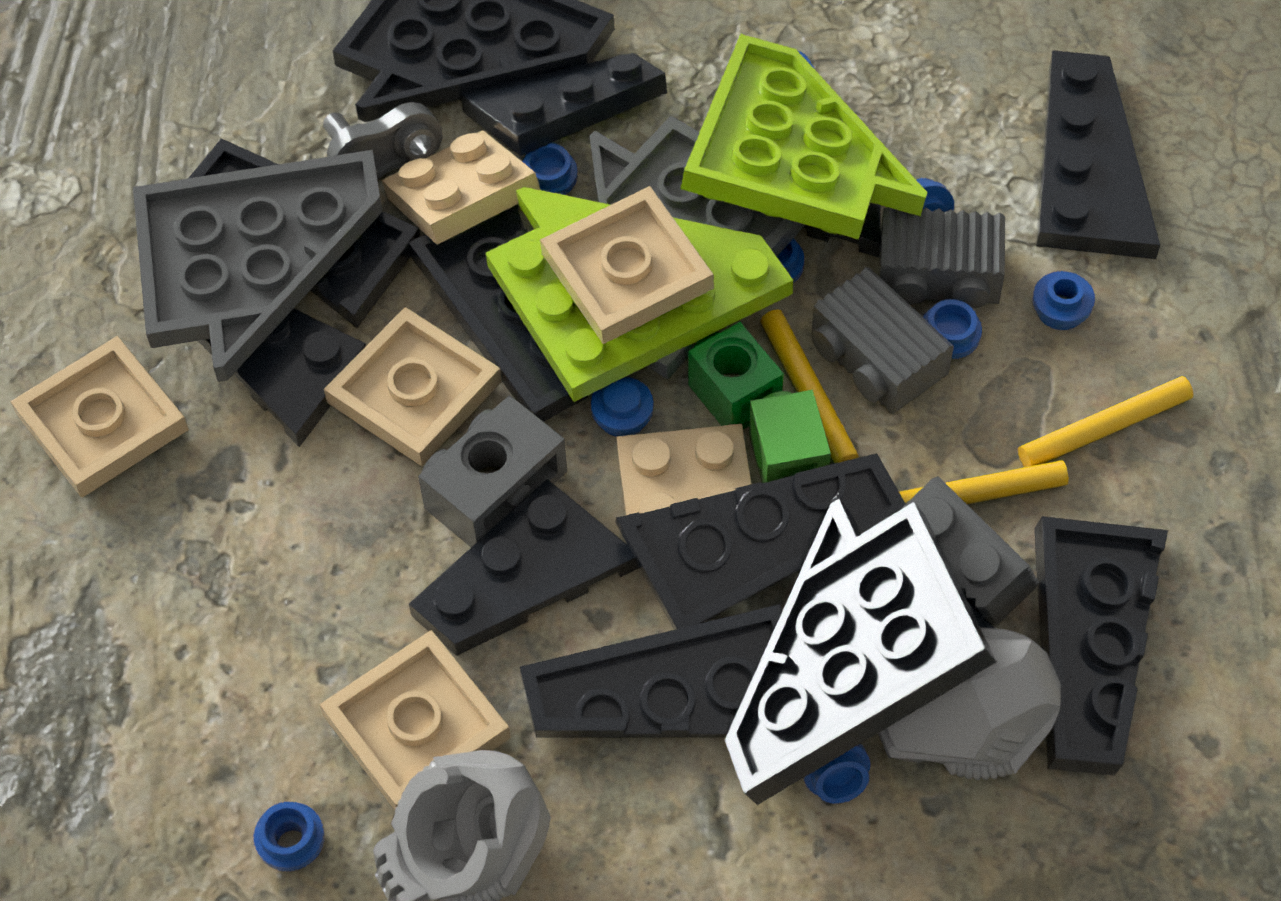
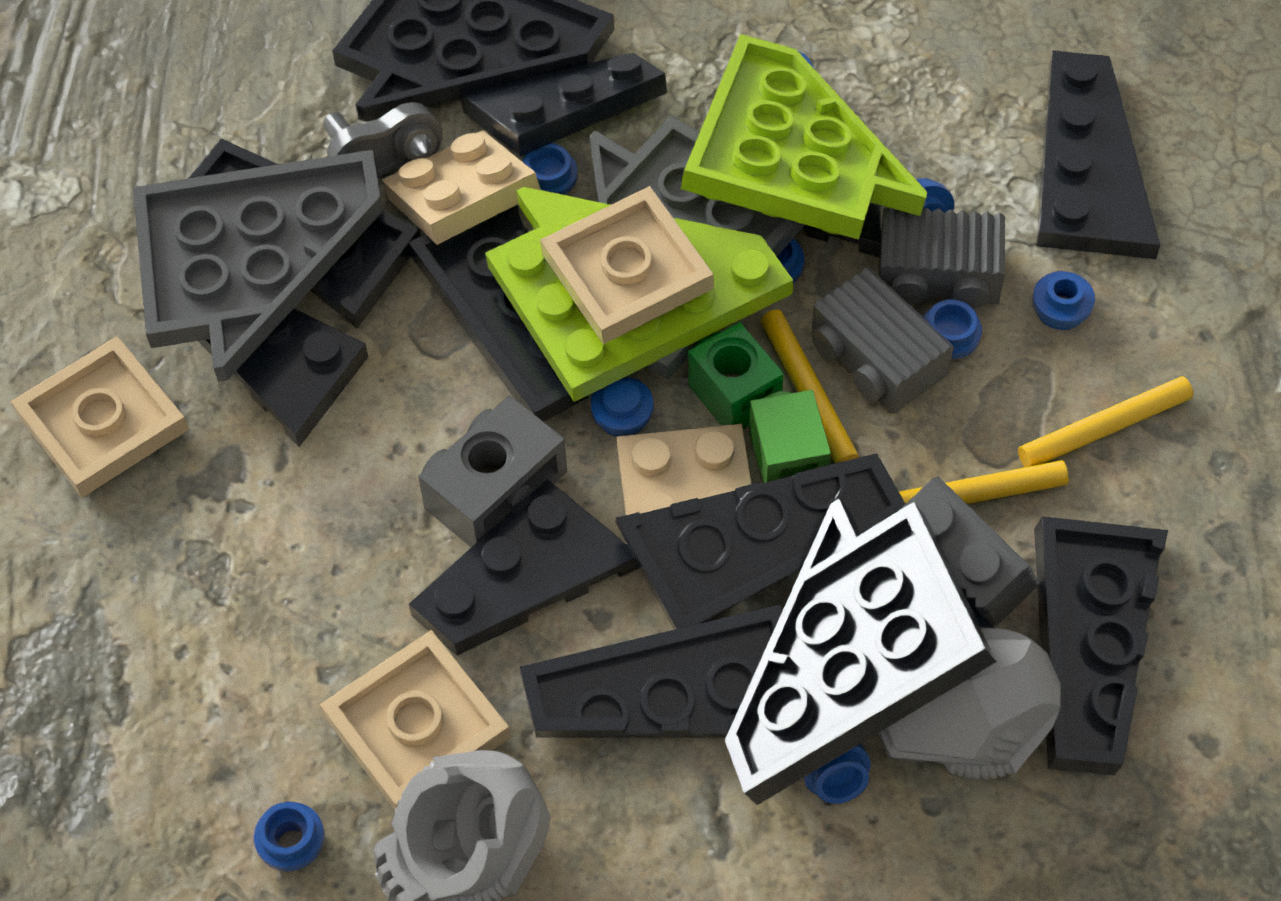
tan plate [324,307,502,466] -> none

